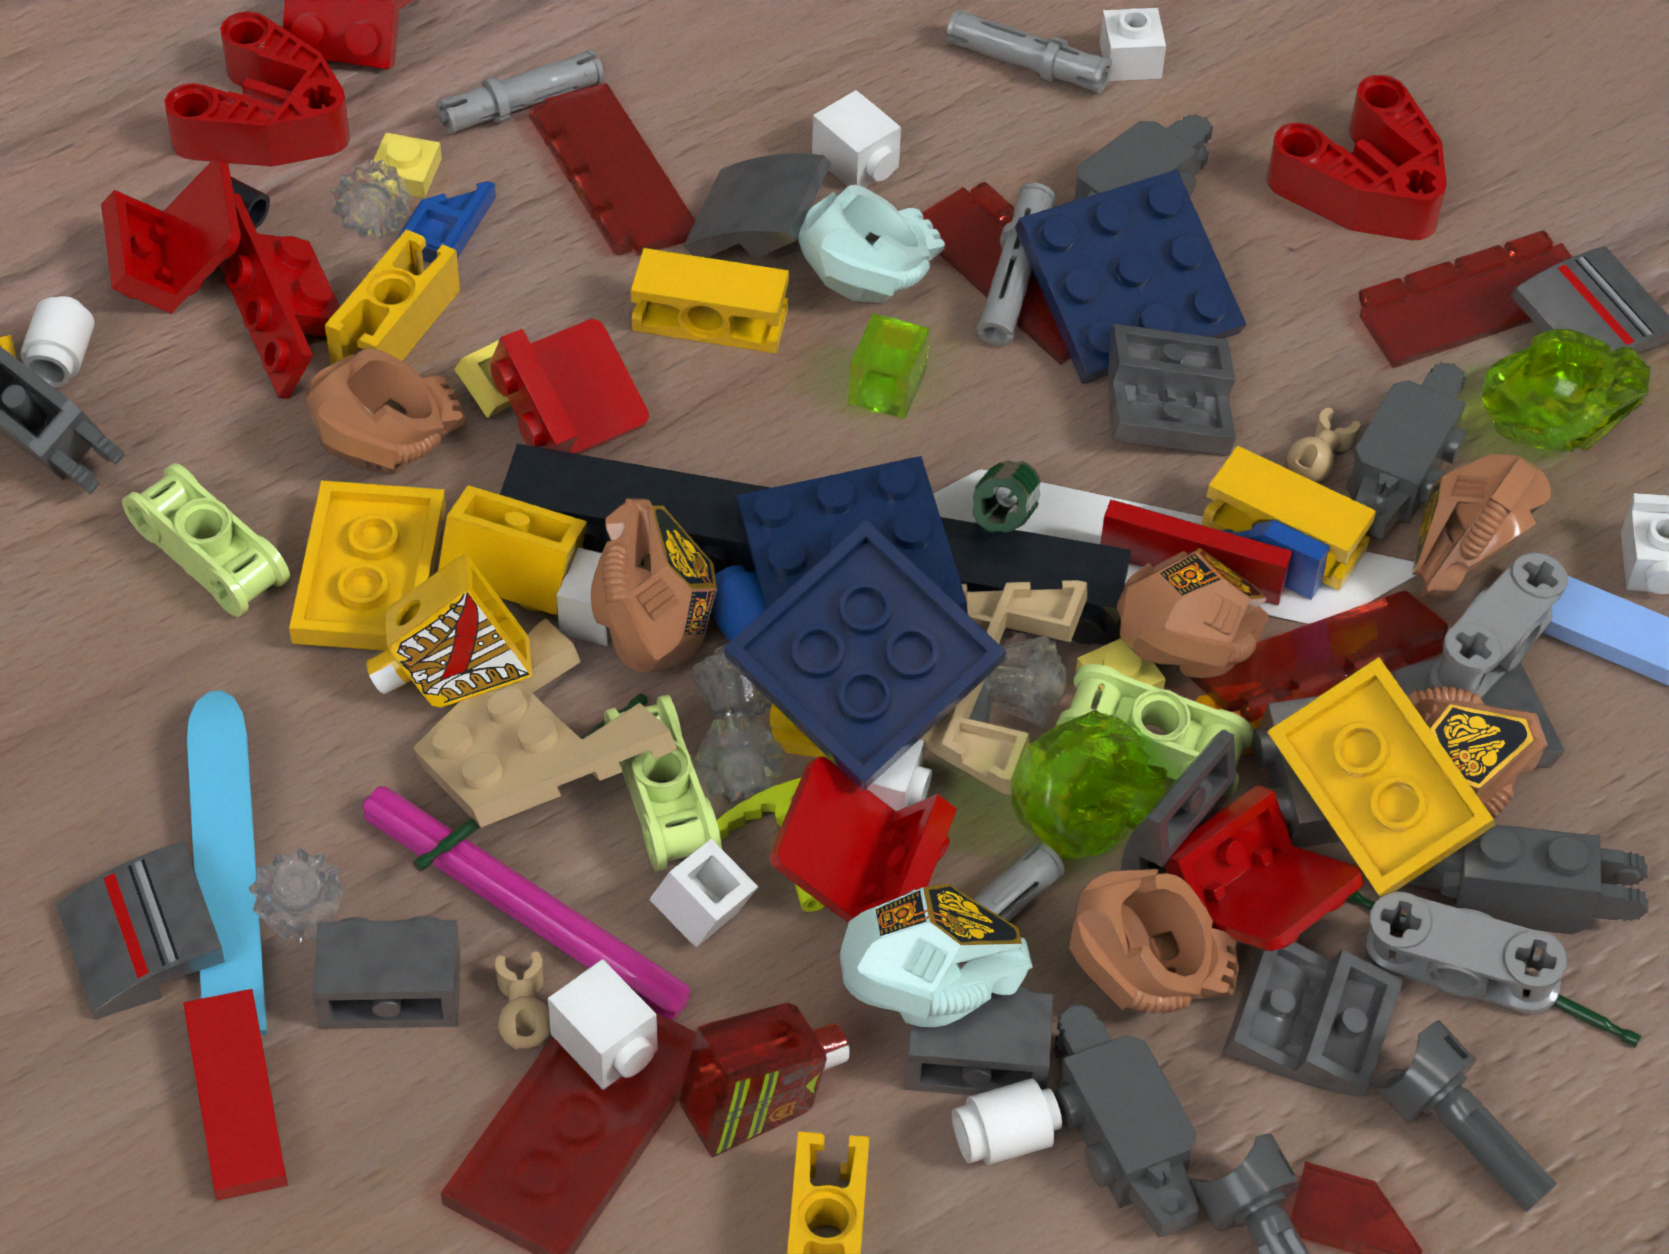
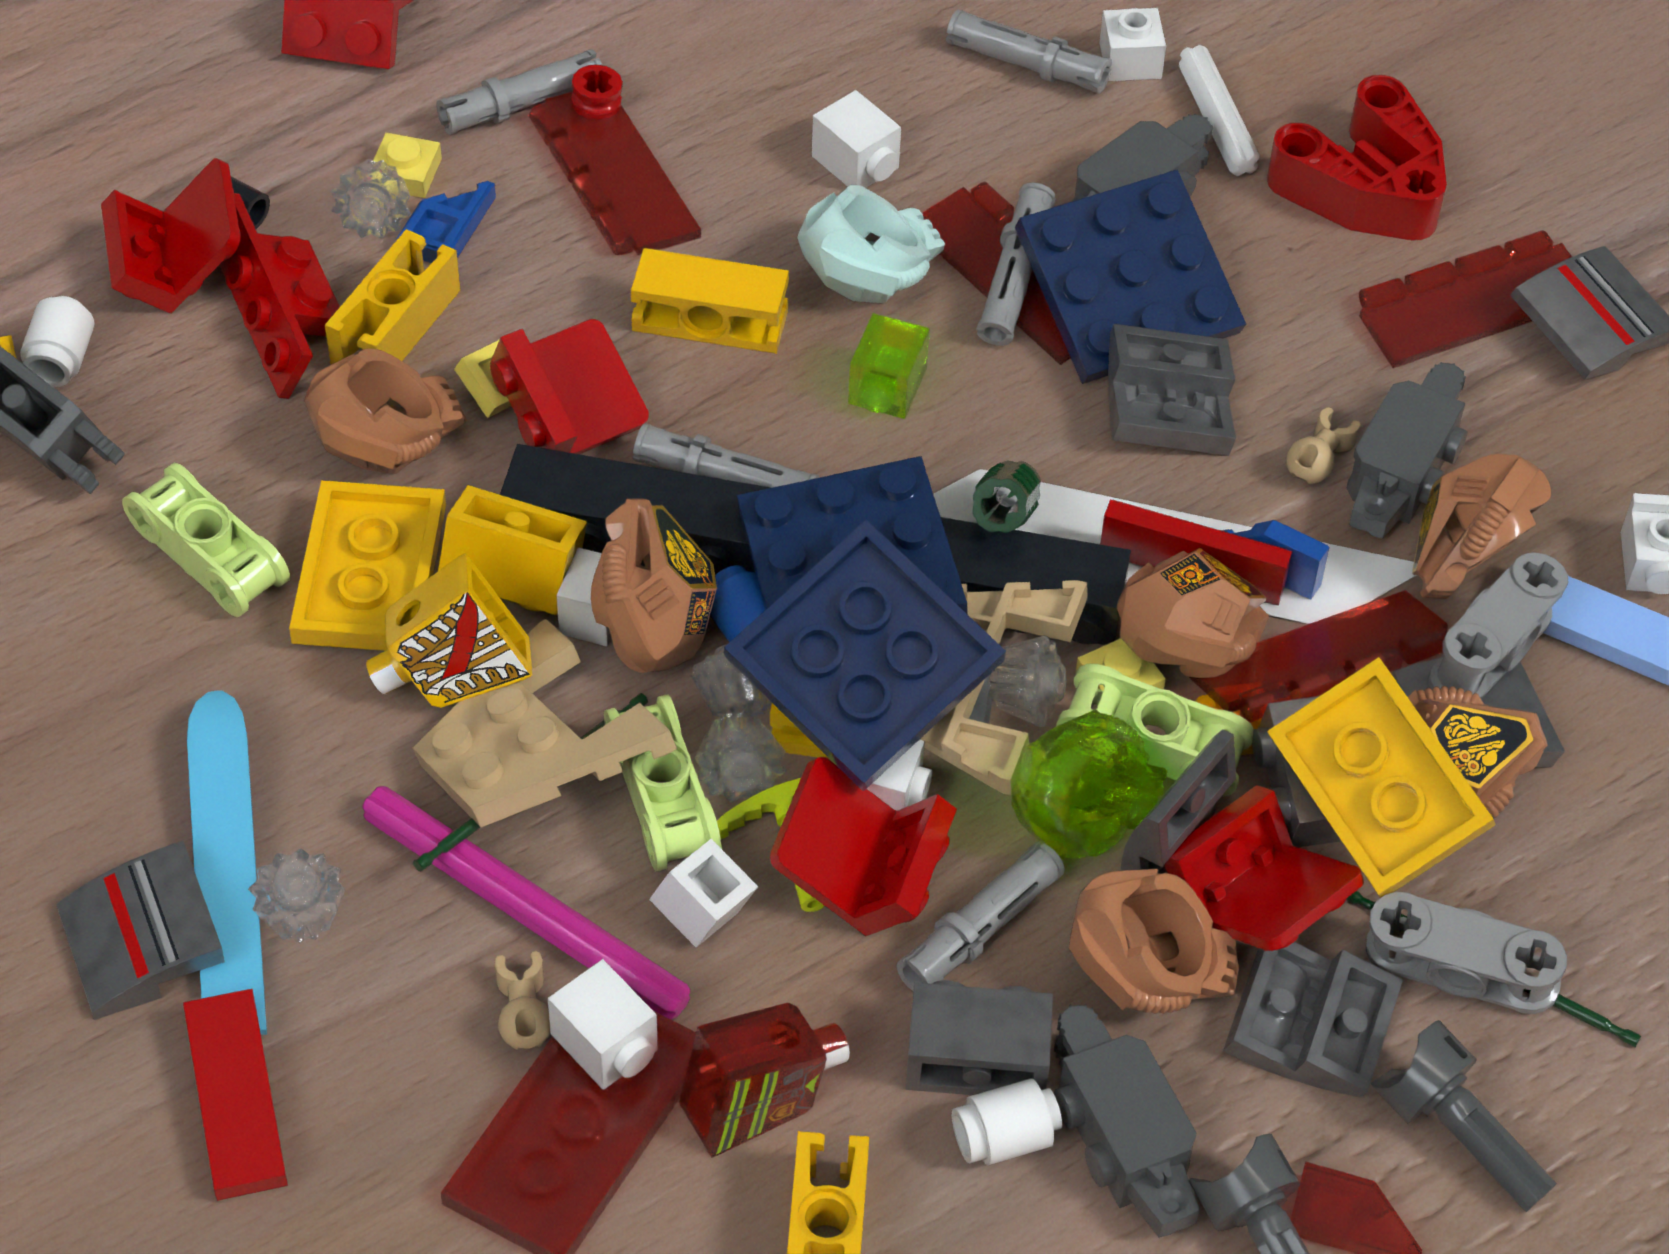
red connector [164,11,350,167] -> none
flat silver brick [313,916,461,1029] -> none
flat silver slope [683,153,831,259] -> none
light aqua helmet [840,883,1033,1027] -> none
yellow piece [1202,445,1376,591] -> none
dark grey hinge [1407,824,1649,934] -> none
clear neon green helmet [1482,329,1651,452] -> none
none -> red bush [571,64,623,120]
none -> light grey pin [633,423,819,488]
none -> white axle [1179,45,1260,176]

